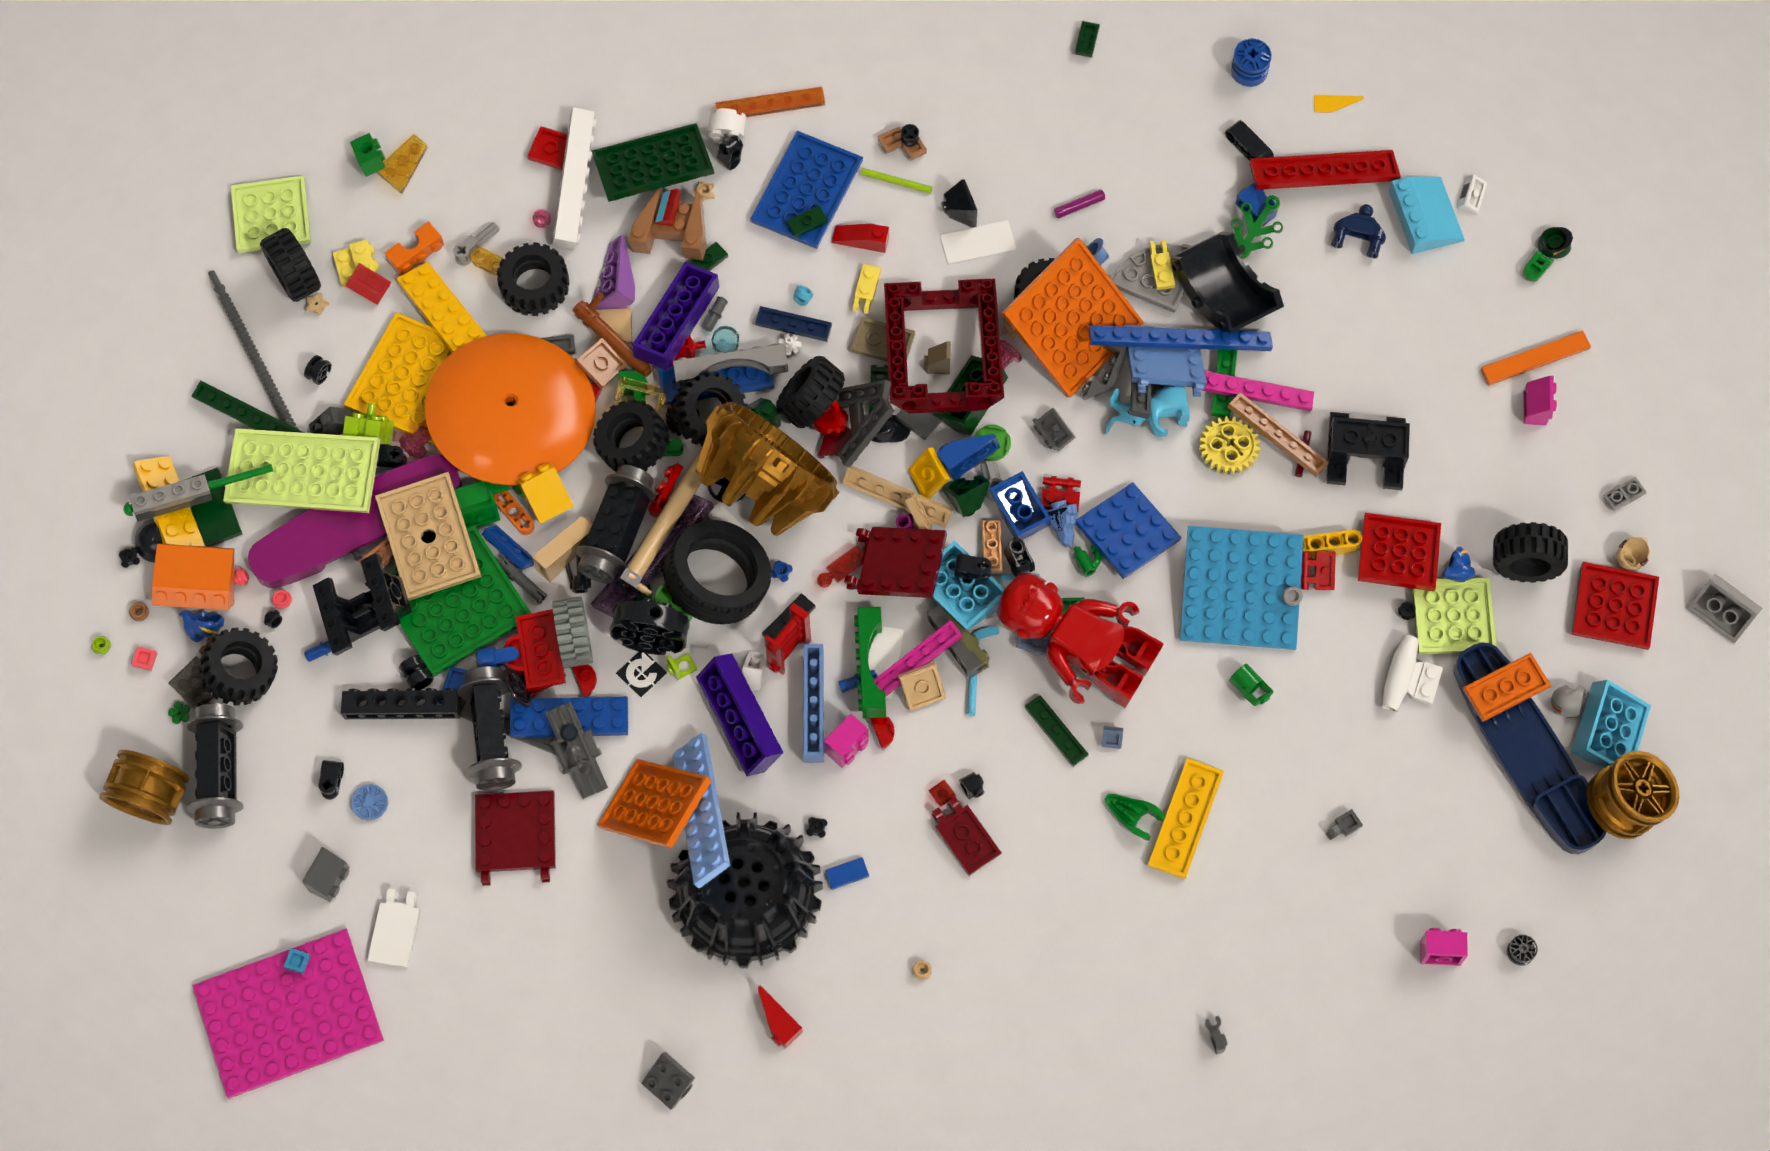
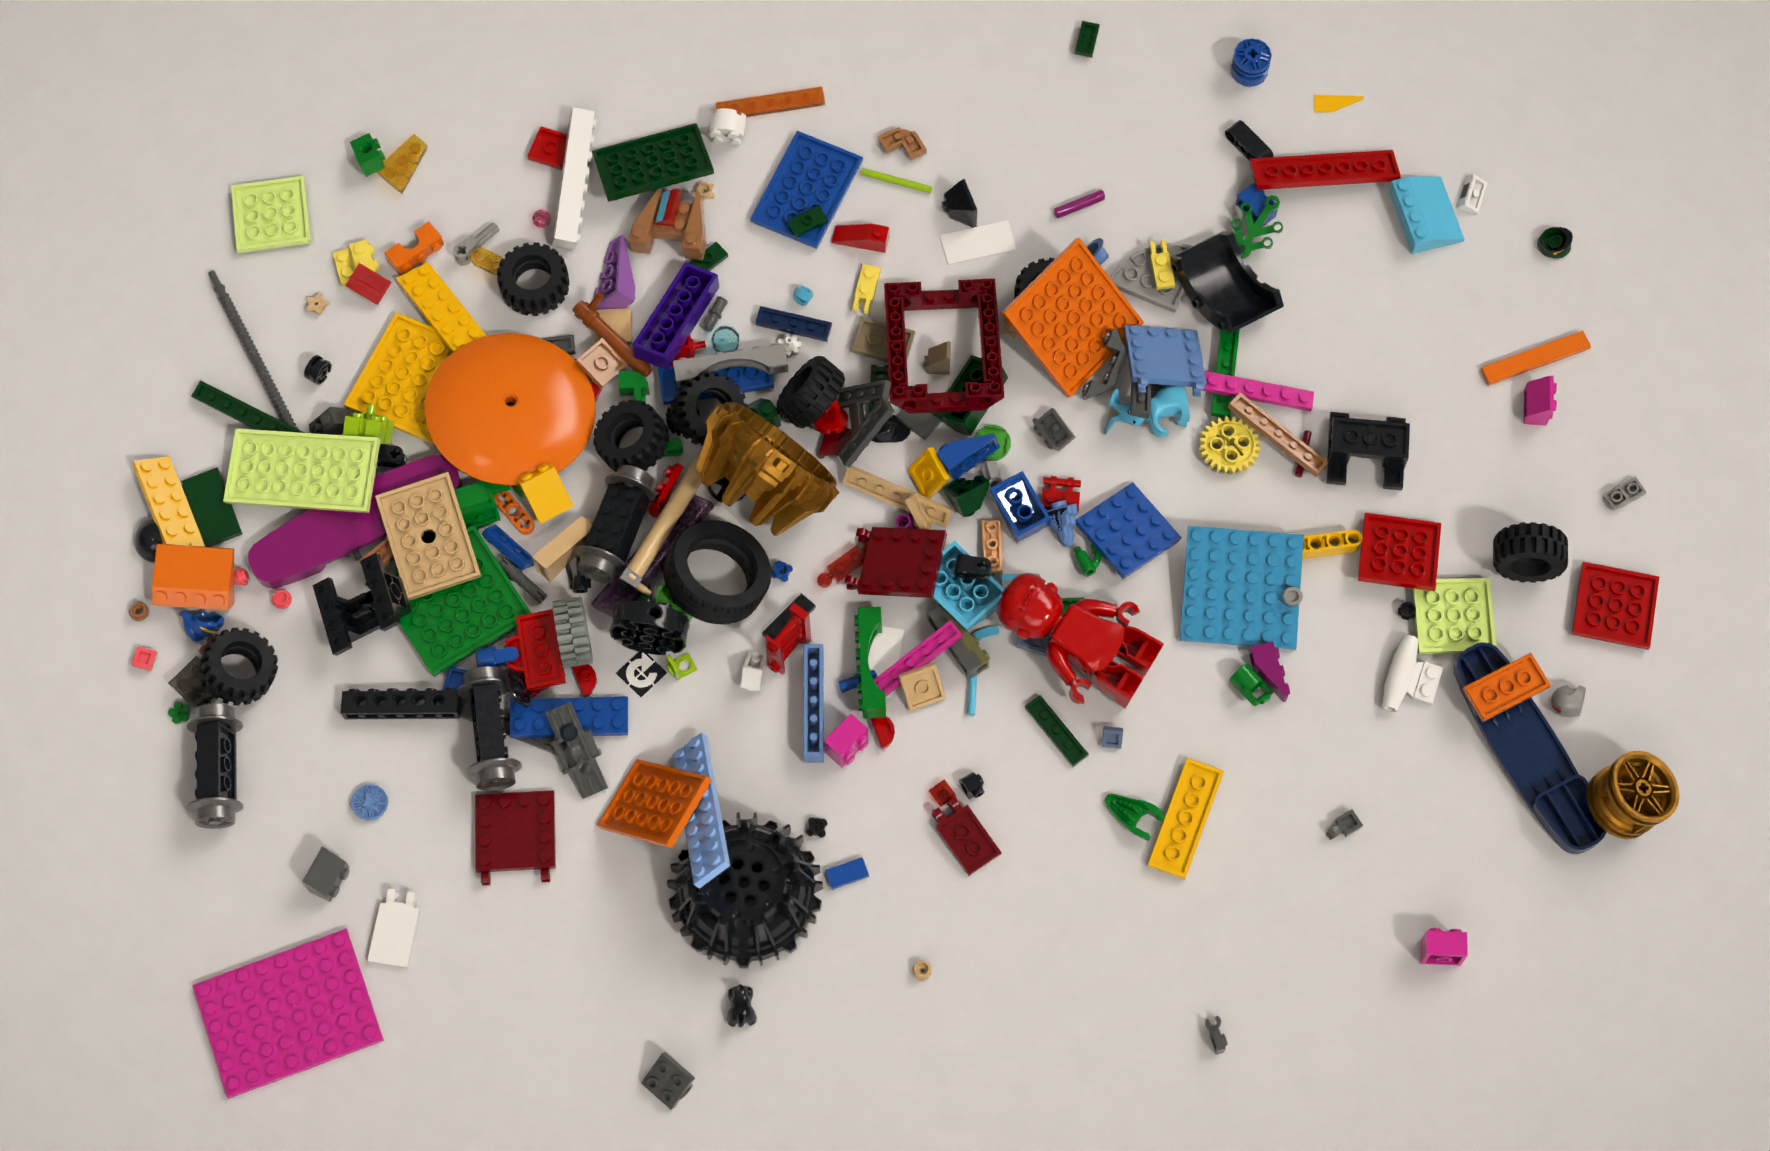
lime plate [92,636,111,654] -> none
pearl gold wheel [99,750,190,825] -> none
black plate [119,548,140,568] -> none
light grey piece [123,464,273,522] -> none
black tyre [260,228,321,302] -> none
black plate [264,610,282,628] -> none
dark azure plate [283,948,311,975] -> none
blue axle [304,641,332,662] -> none
black piece [319,760,344,800] -> none
clear pink gear [399,426,431,459] -> none
black wheel [399,655,434,690] -> none
clear yellow panel [614,377,666,412] -> none
dark purple brick [696,653,784,776] -> none
black piece [716,135,743,170] -> none
red slope [758,985,803,1049] -> none
black wheel [901,124,919,147] -> none
clear pink gear [1000,340,1022,370] -> none
black piece [1004,538,1035,577] -> none
blue plate [1088,326,1273,351] -> none
red plate [1301,551,1336,590] -> none
dark blue connector [1331,204,1386,259] -> none
blue hair [1442,546,1476,582] -> none
black wheel [1507,935,1538,966] -> none
green plate [1523,250,1554,282] -> none
medium azure slope [1571,680,1651,768] -> none
tan hair [1616,537,1650,570] -> none
light grey slope [1688,574,1763,643] -> none
none -> black animal [727,984,757,1027]
none -> magenta slope [1248,642,1290,702]

